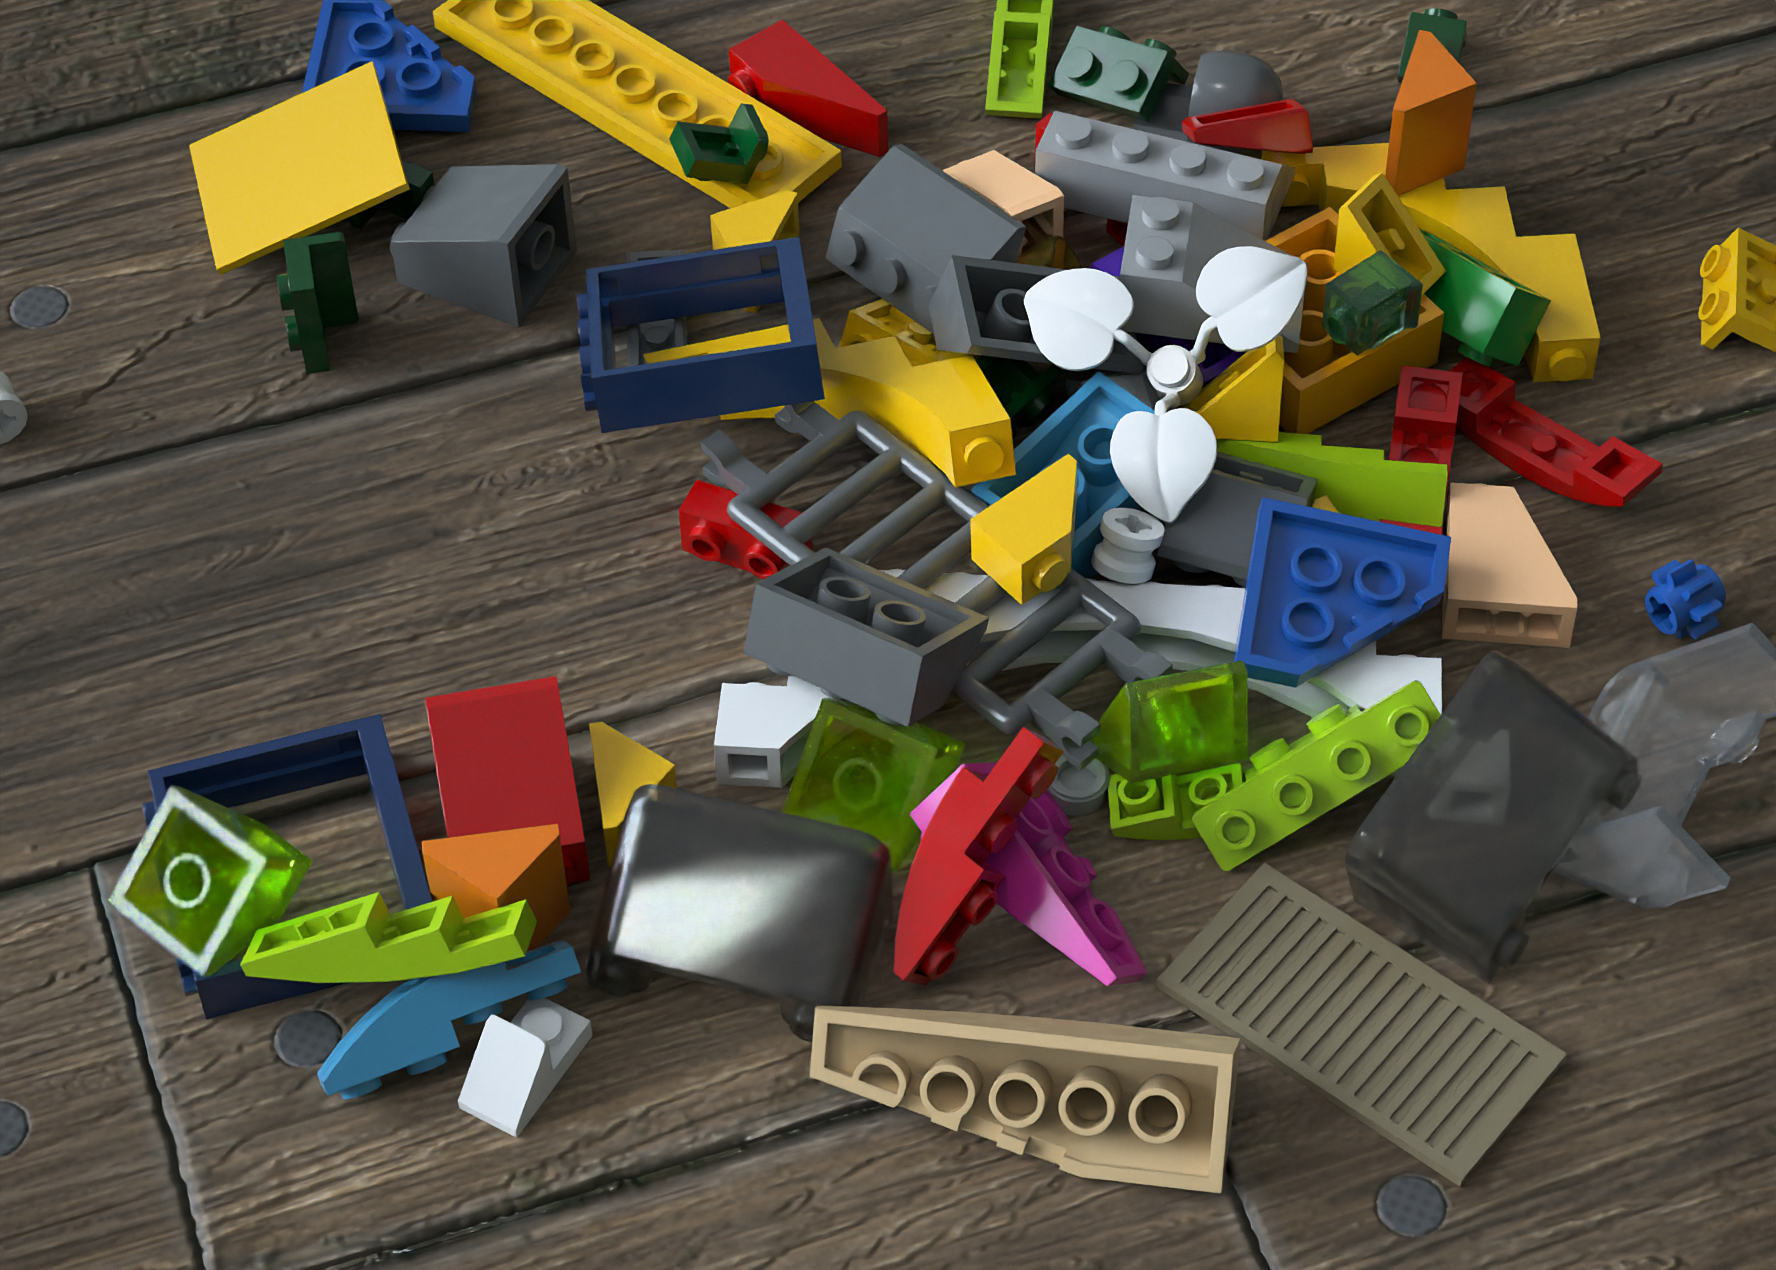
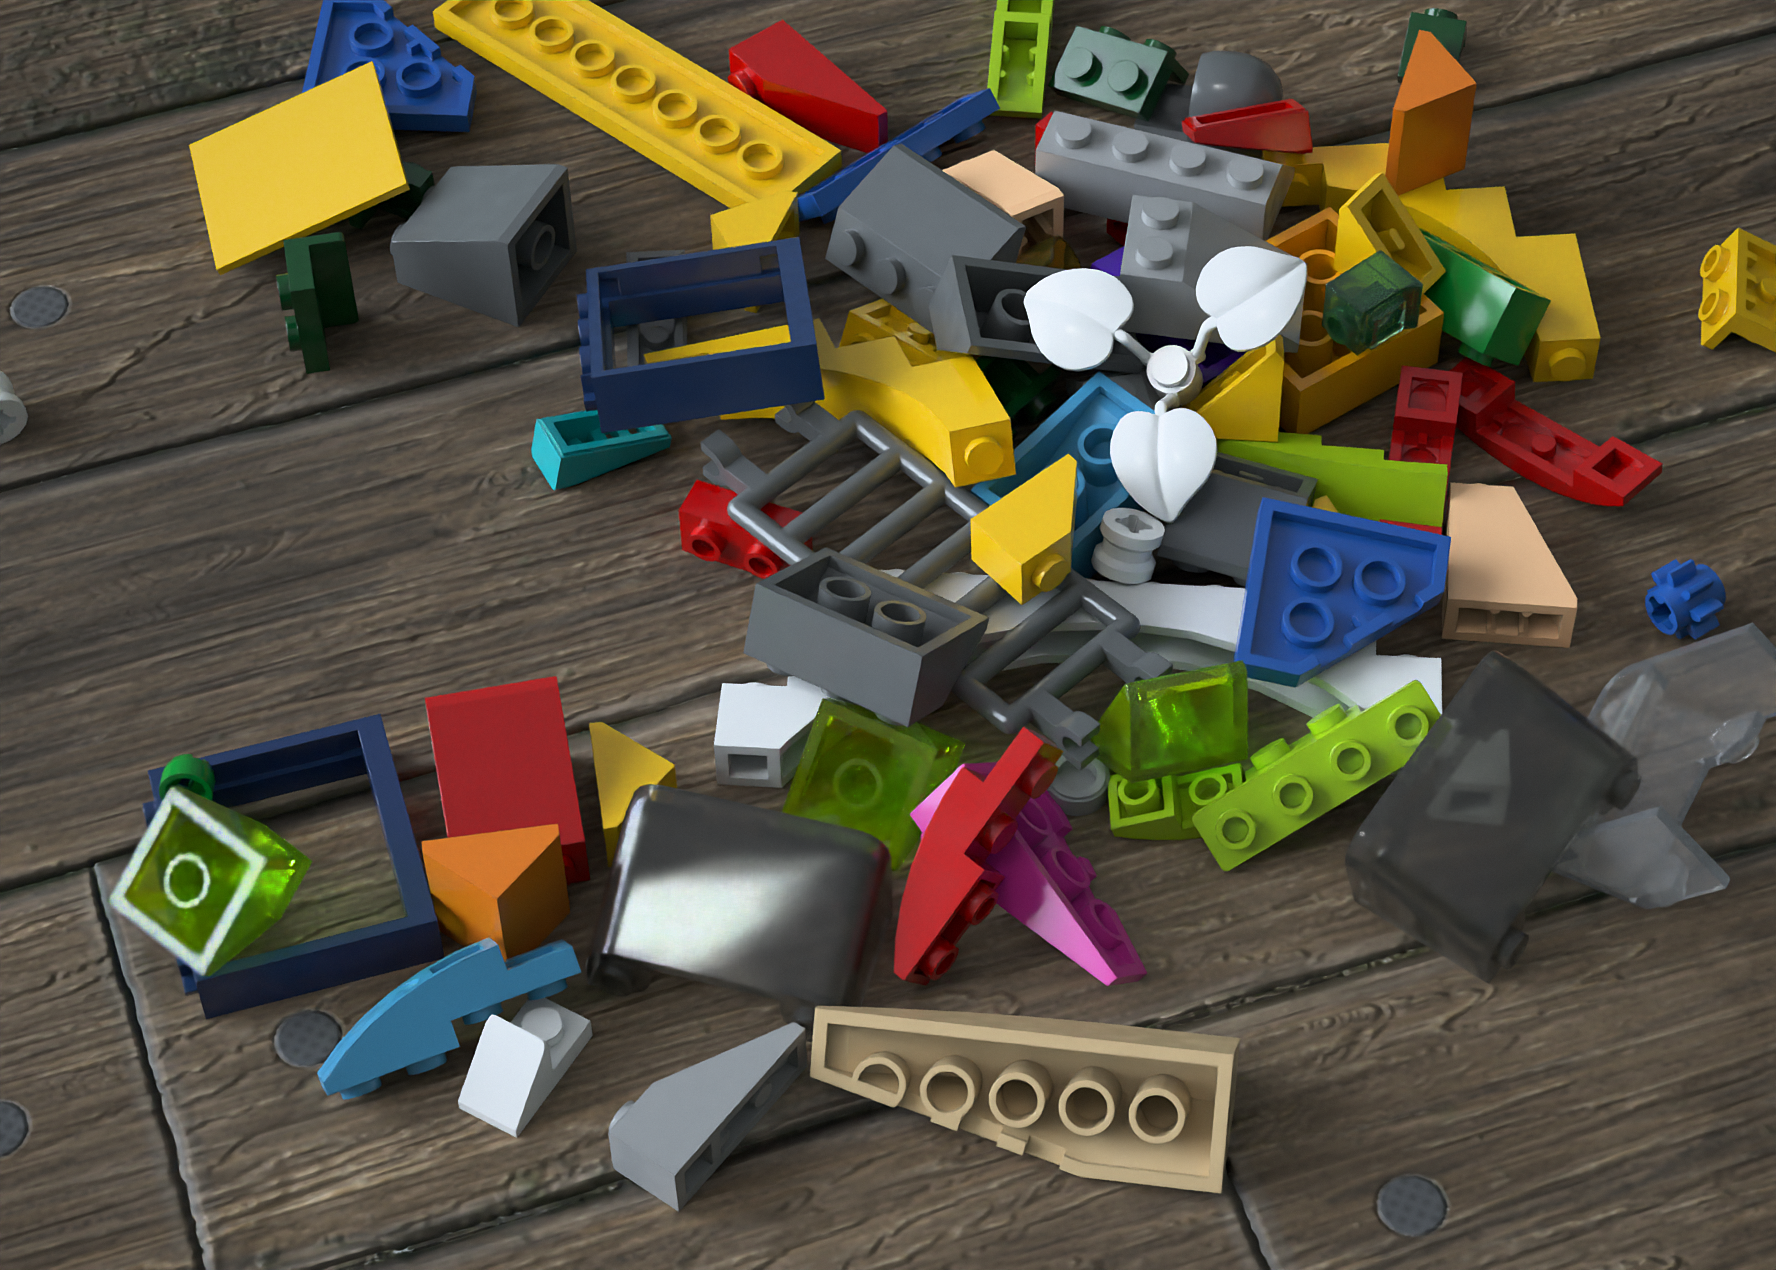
lime slope [240,892,537,983] -> none
dark green bracket [669,103,769,184] -> none
dark tan window [1156,862,1567,1187] -> none
none -> green hinge [159,754,215,813]
none -> teal slope [531,410,672,490]
none -> light grey slope [608,1022,807,1212]
none -> blue plate [798,88,1000,224]

